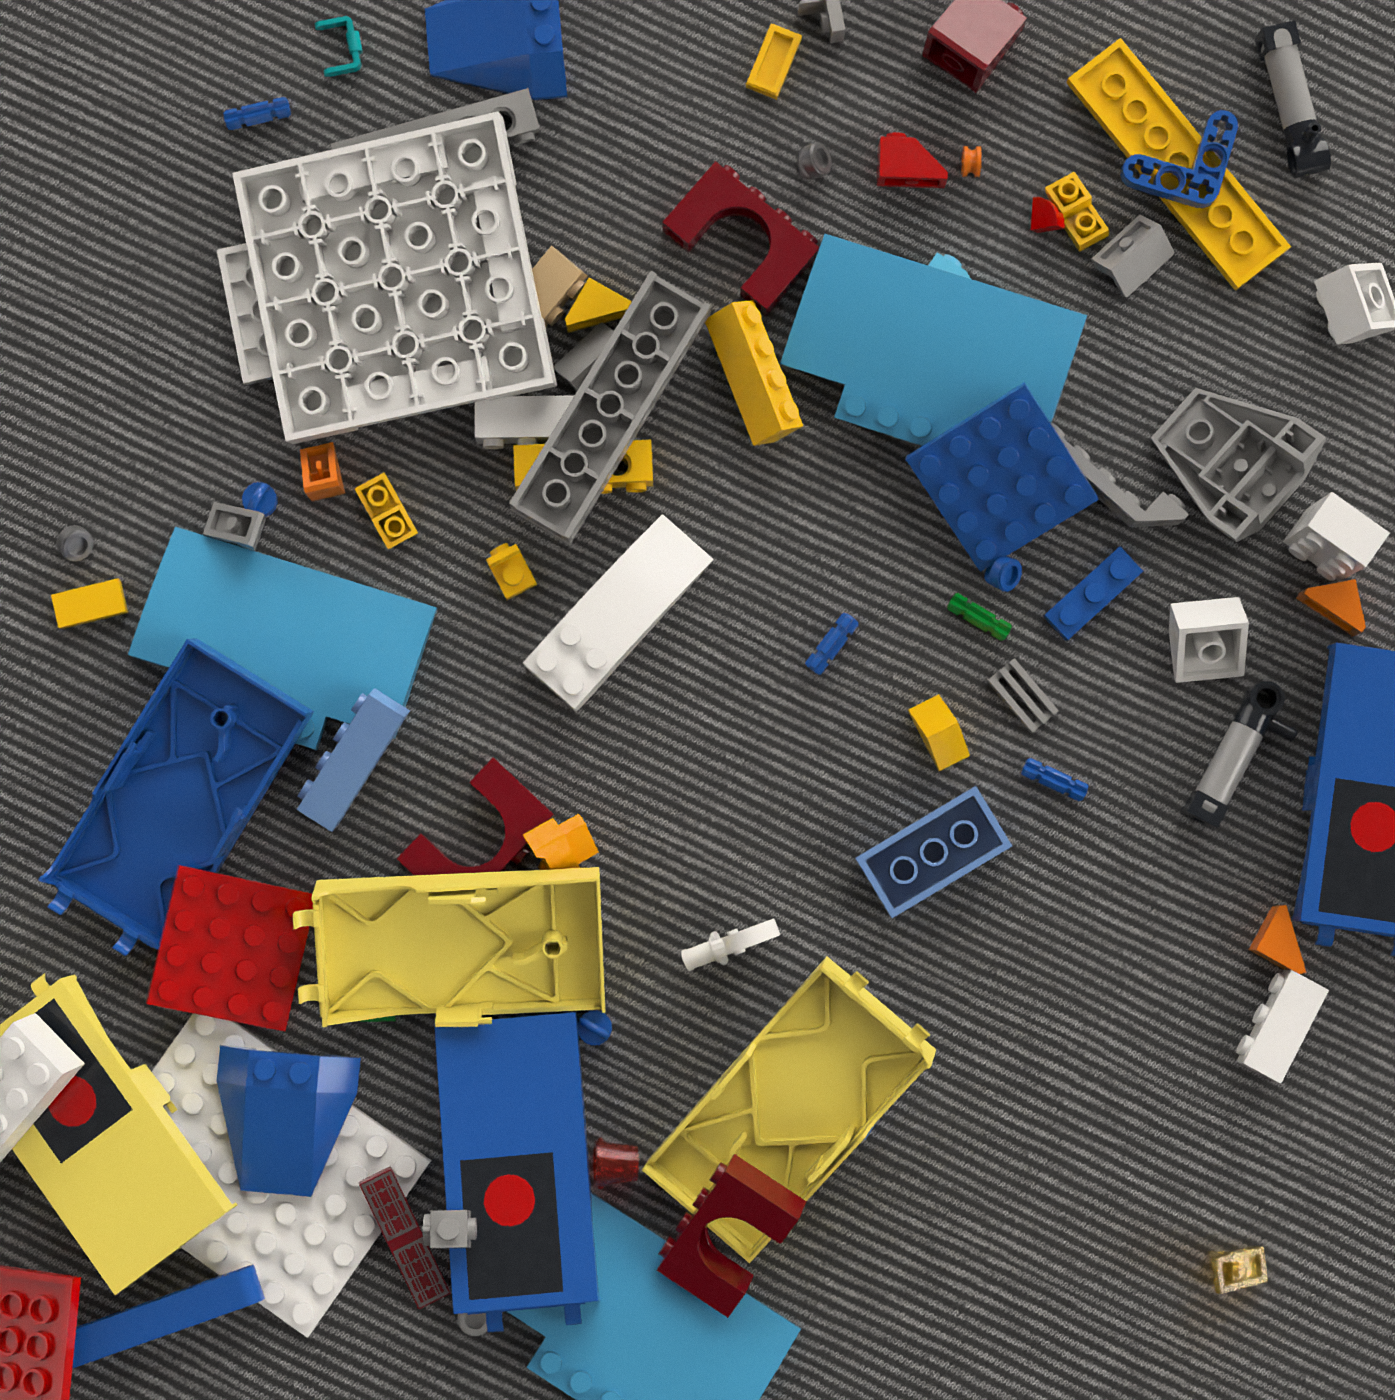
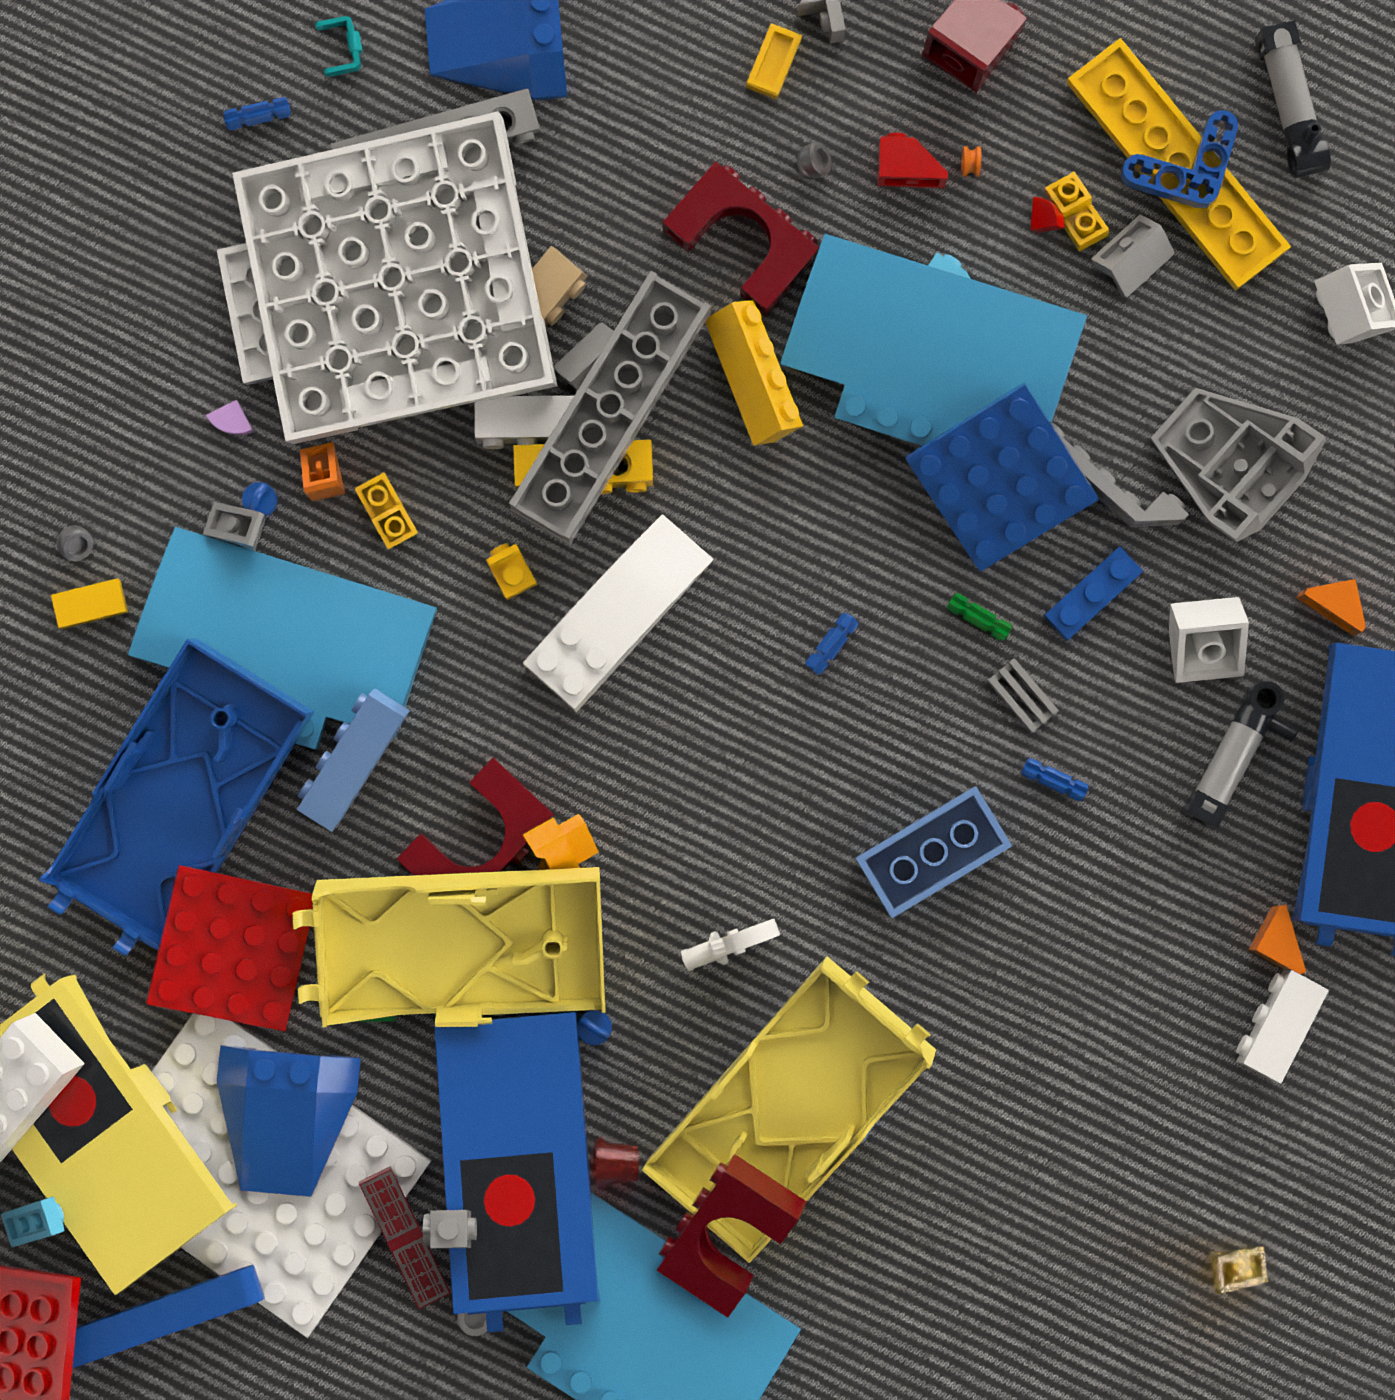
yellow slope [565,278,631,333] -> none
yellow slope [908,694,970,771] -> none
blue tile [984,556,1022,592] -> none
white brick [1283,492,1390,581] -> none
none -> medium azure plate [1,1196,65,1247]
none -> lavender tile [206,400,253,436]

